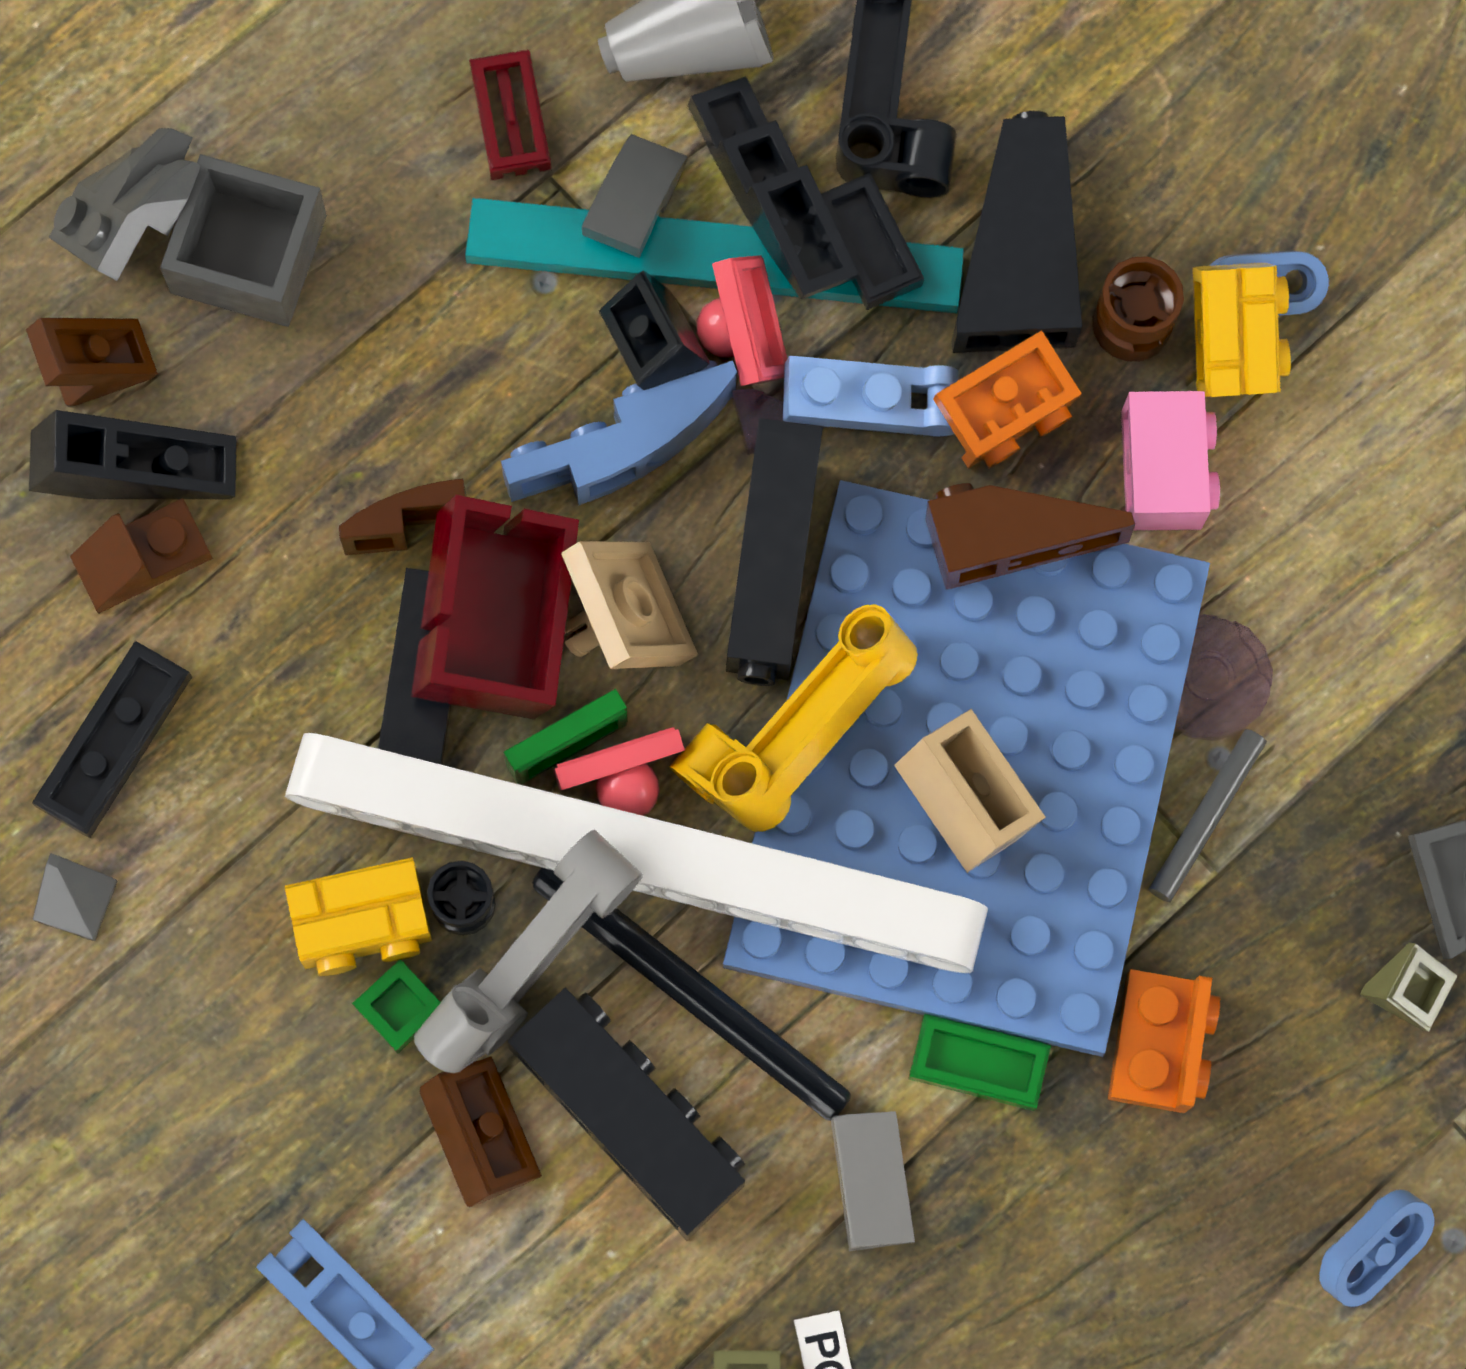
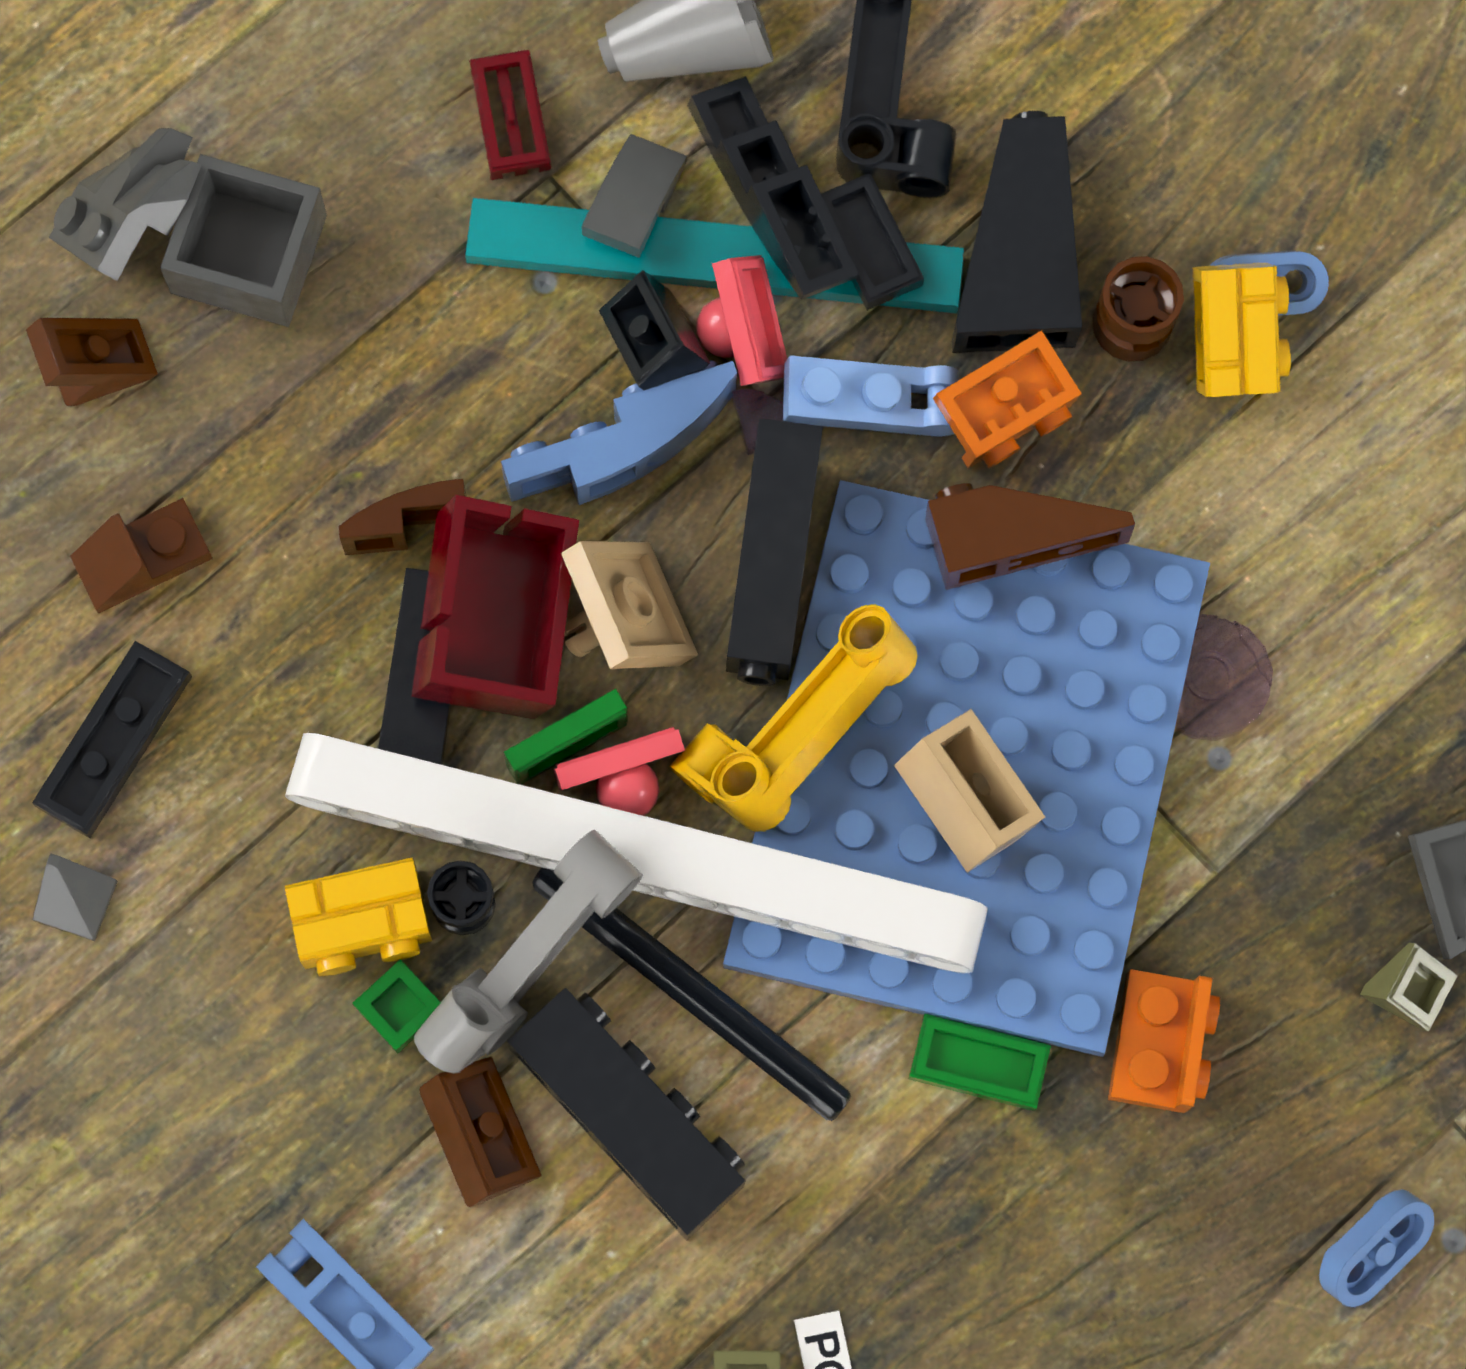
black slope [29,410,237,499] -> none
light grey slope [831,1111,915,1251] -> none
bright pink brick [1121,391,1220,530] -> none
dark grey bar [1149,729,1267,902] -> none

